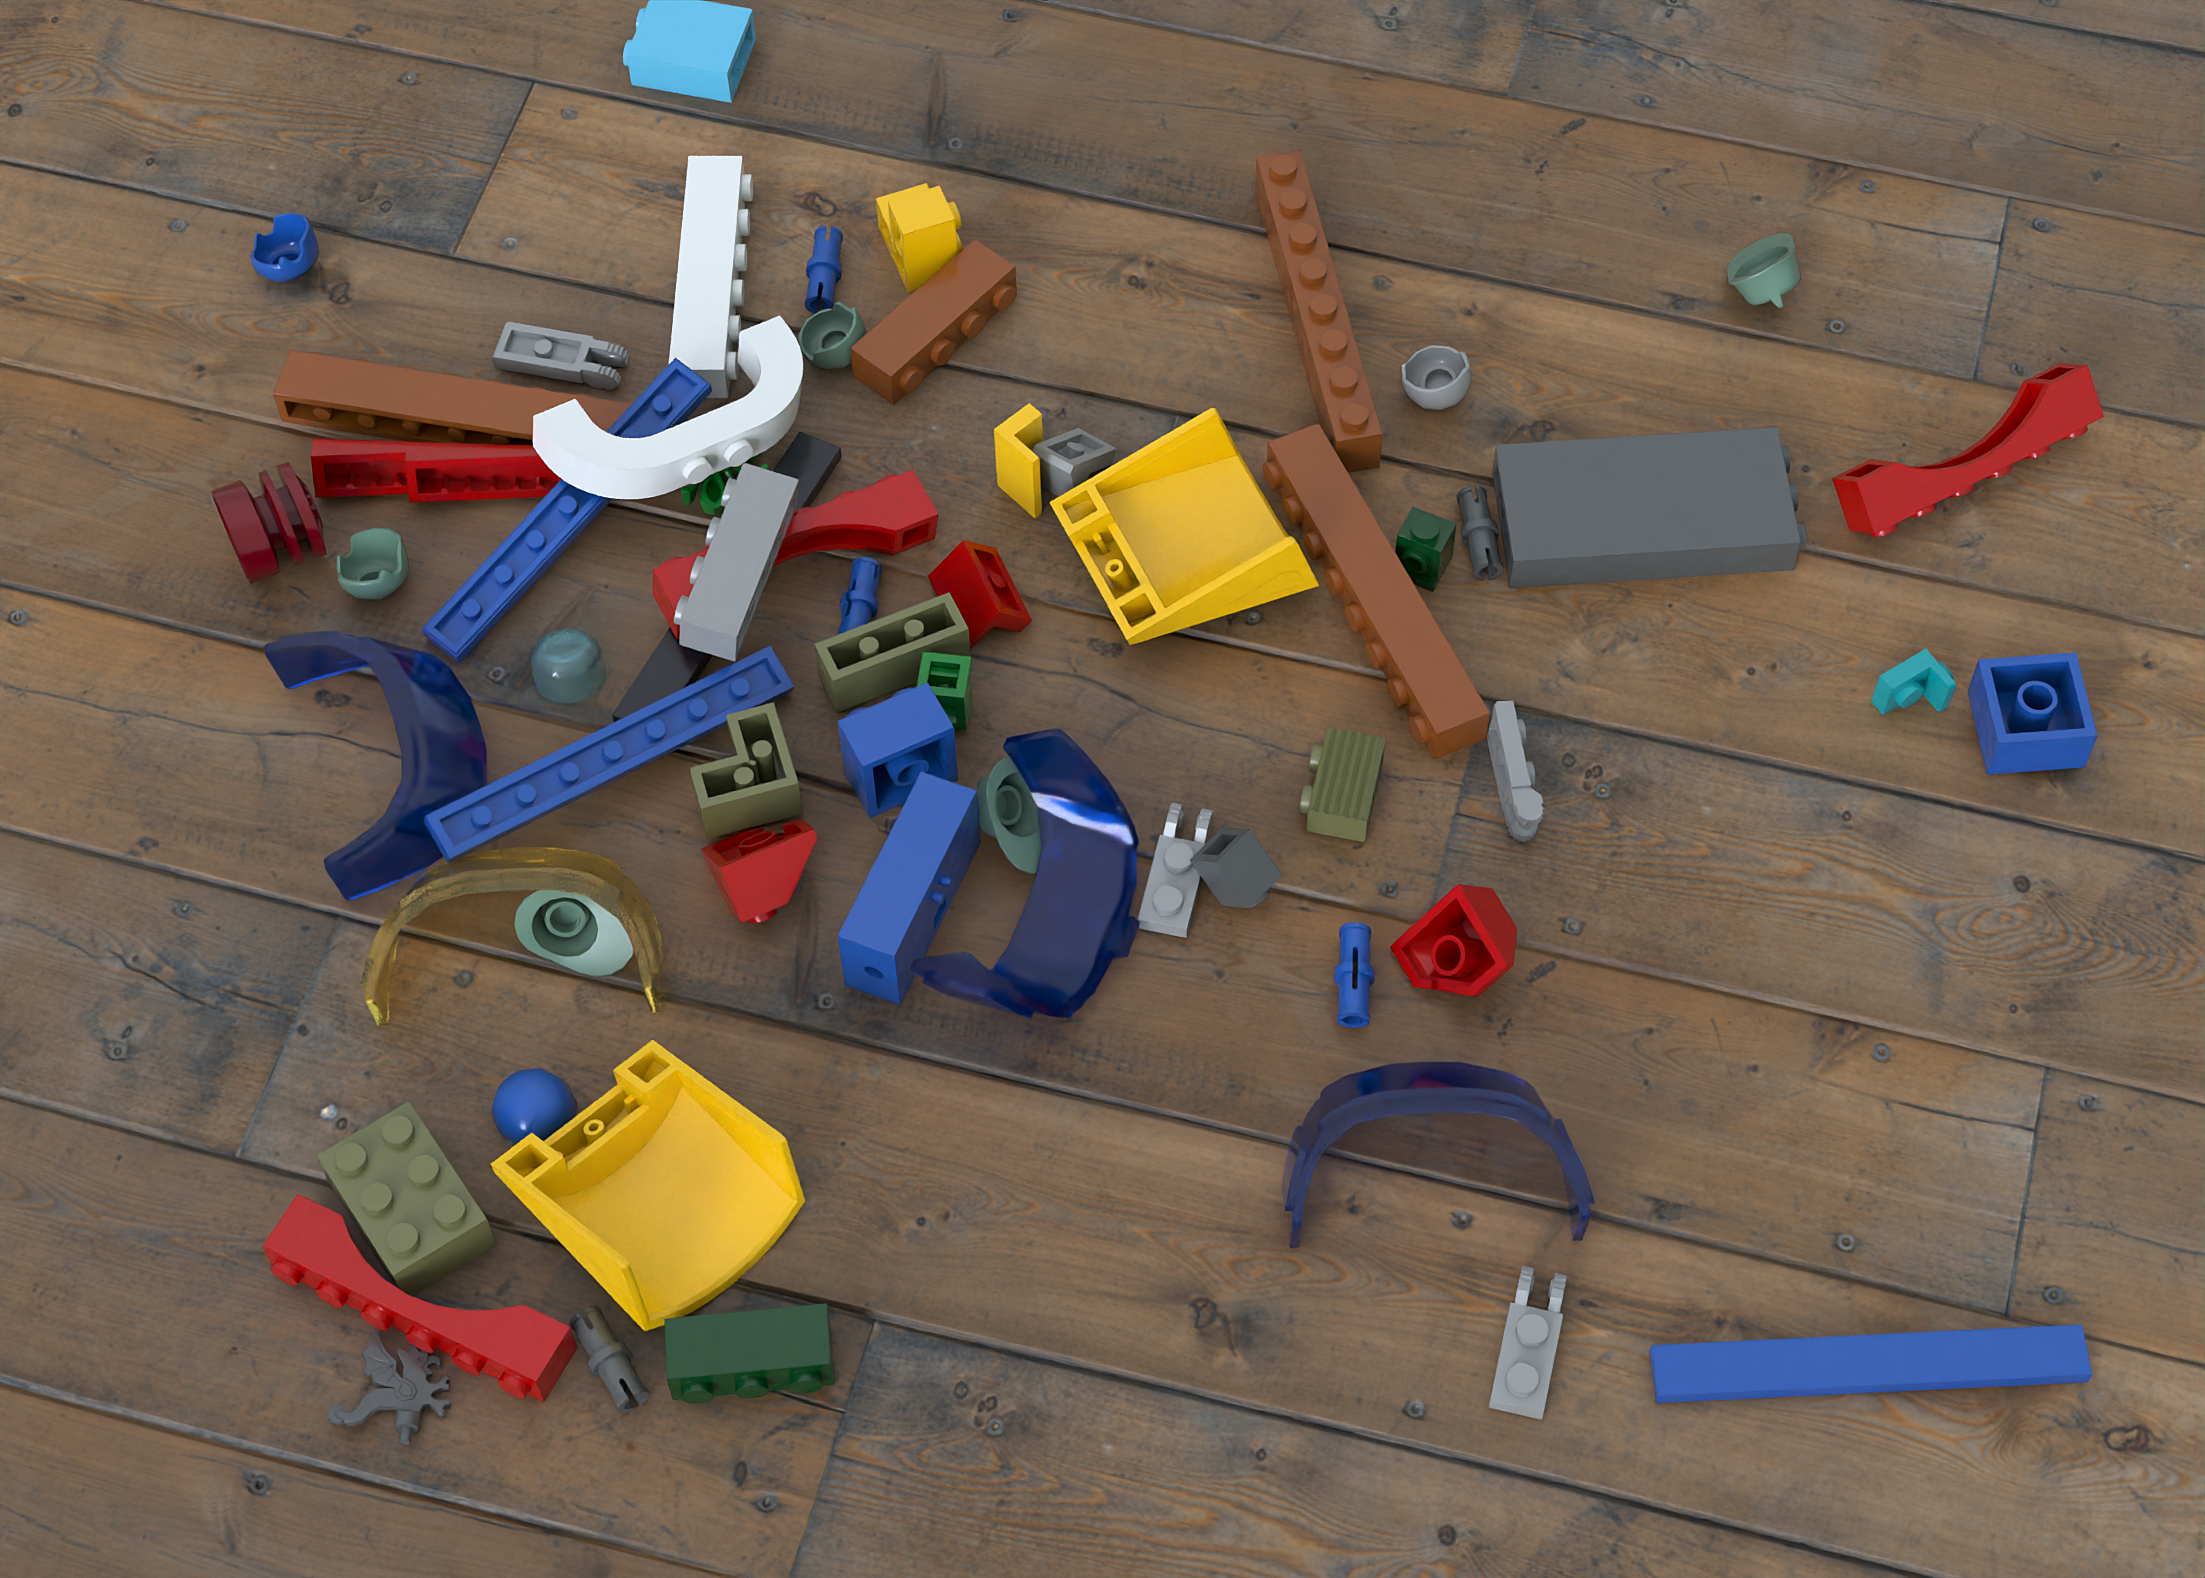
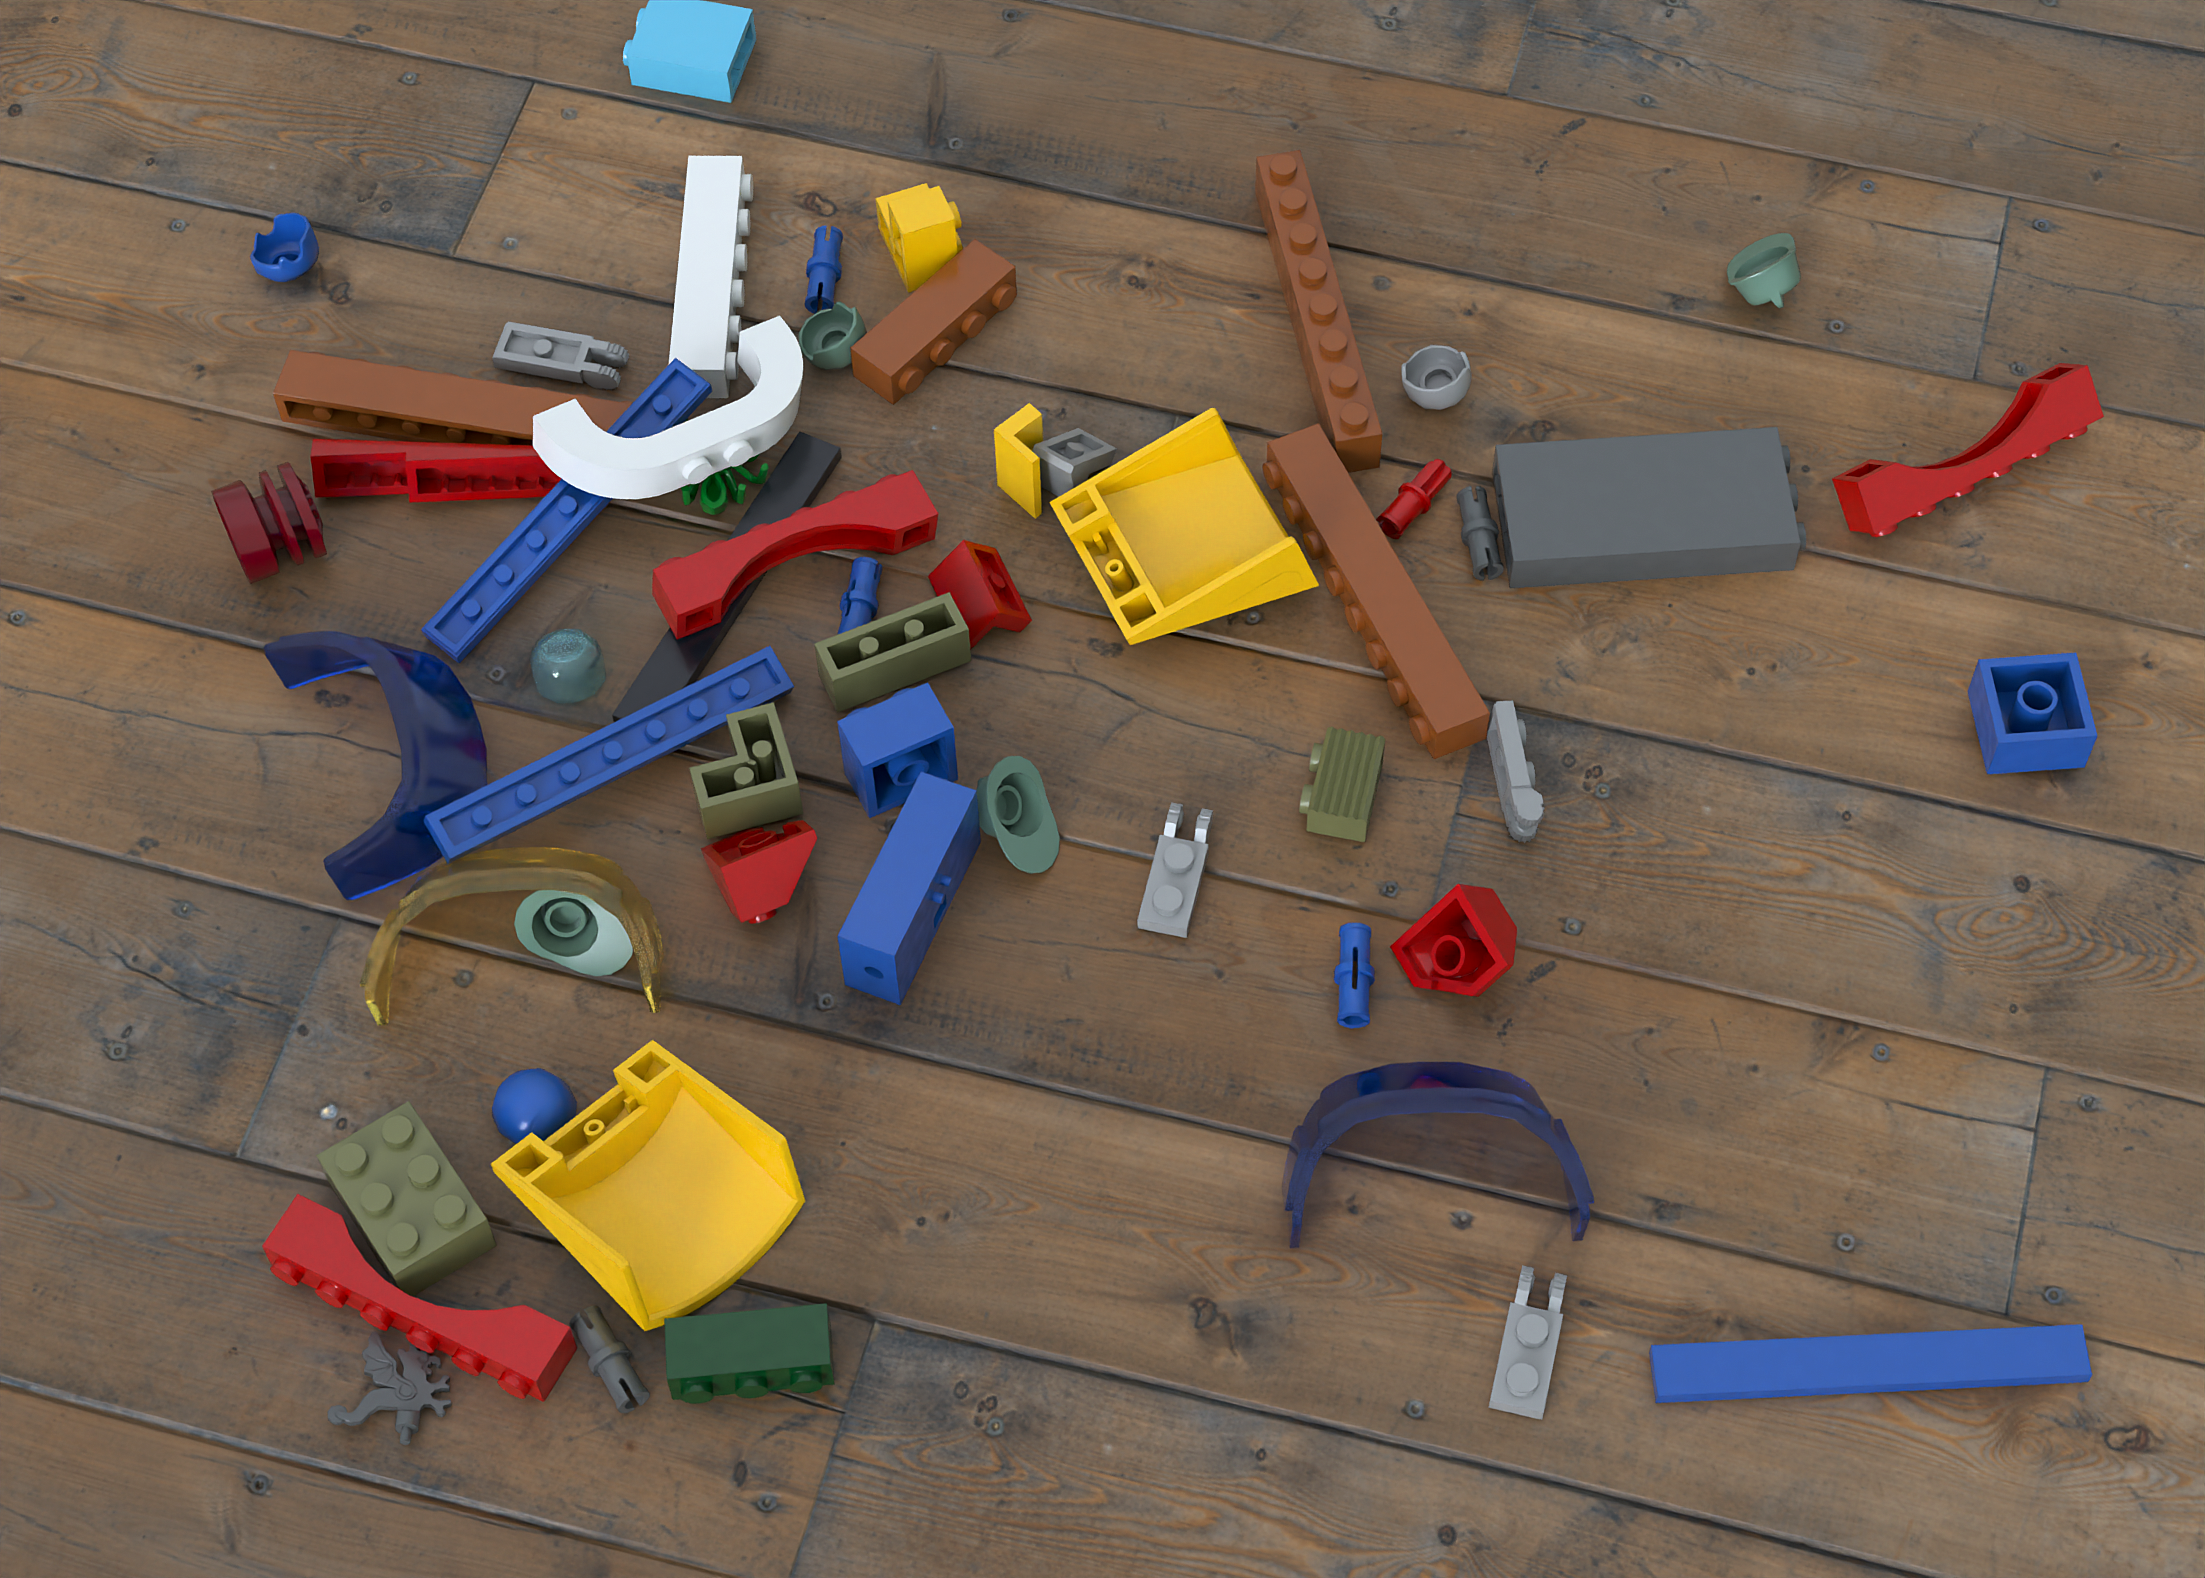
sand green hair [337,527,409,600] -> none
light grey brick [673,462,799,662] -> none
clear blue piece [911,728,1140,1019] -> none
green brick [916,652,973,730] -> none
dark grey brick [1190,827,1282,908] -> none
dark green brick [1395,507,1457,592] -> none
teal bracket [1871,649,1956,715] -> none
none -> red axle [1376,458,1452,539]

